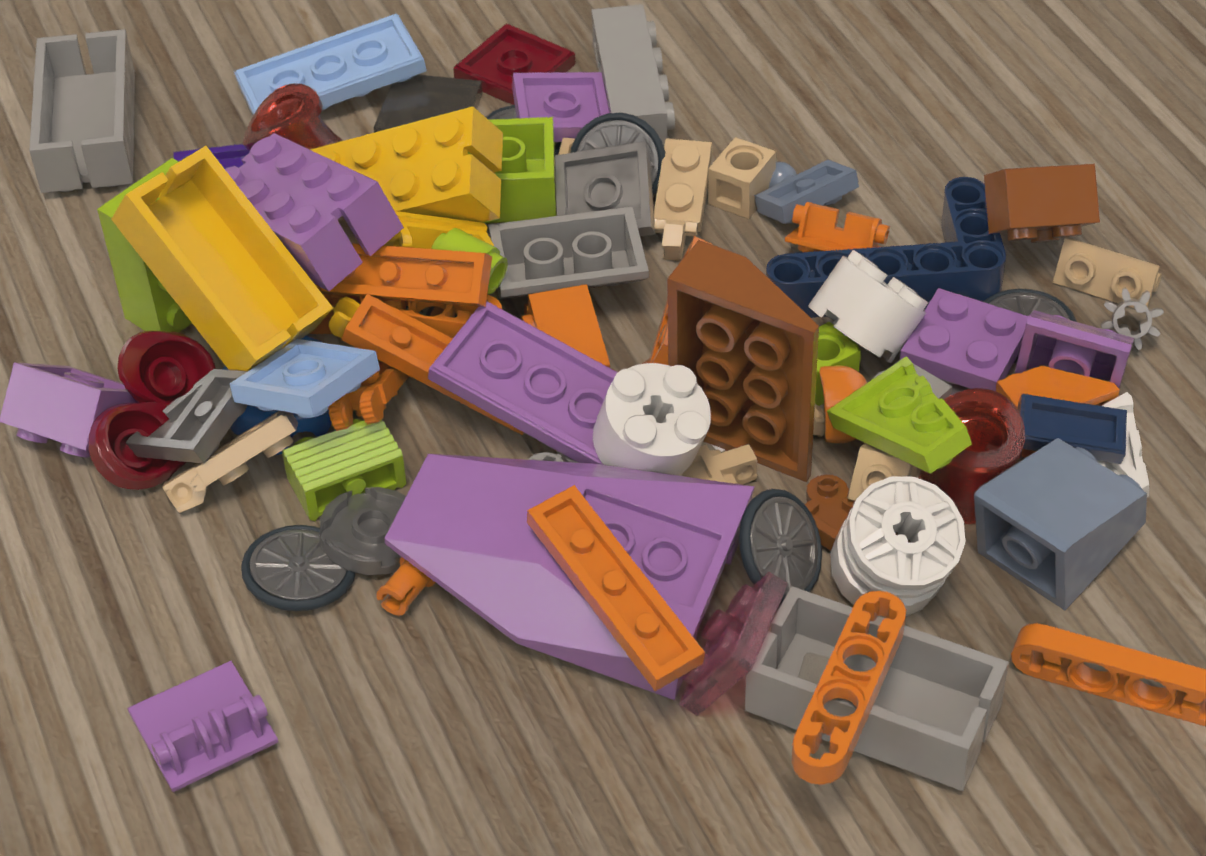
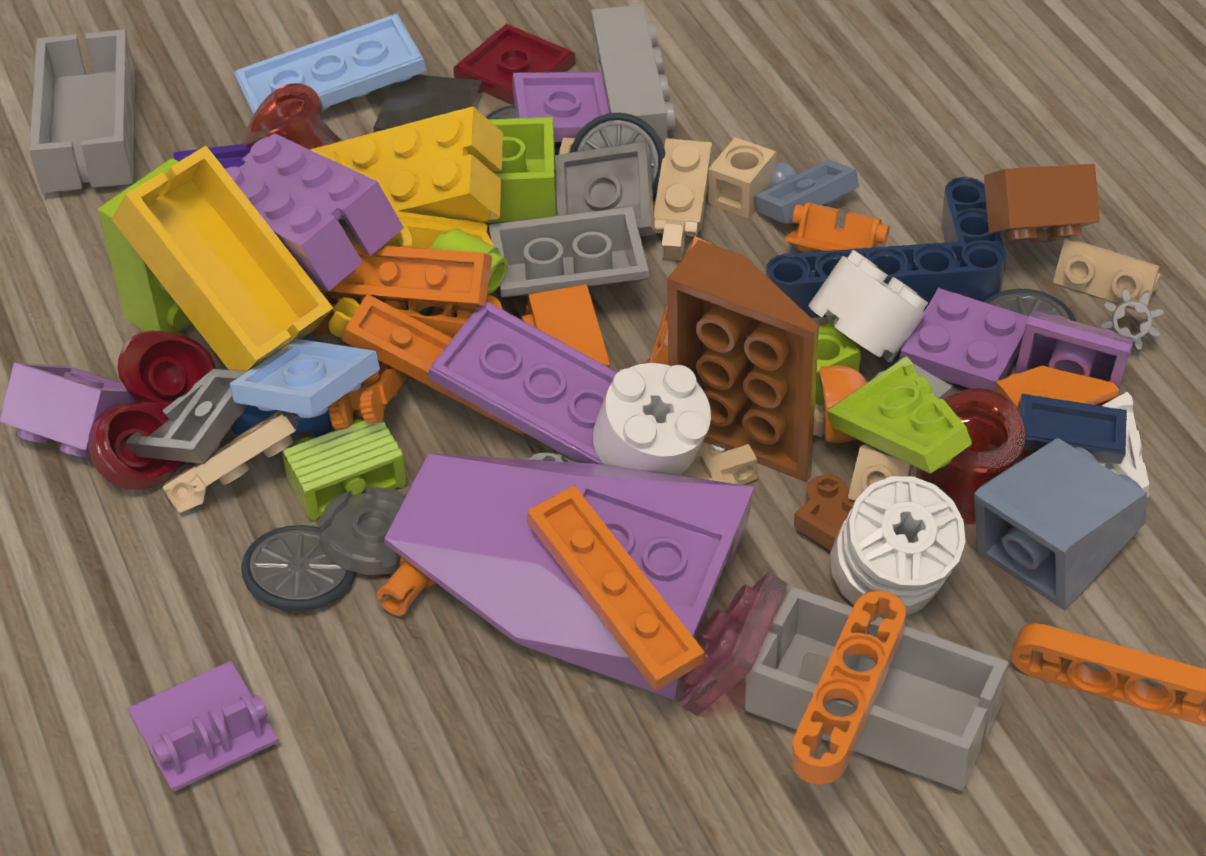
flat silver wheel [739,489,822,604] -> none

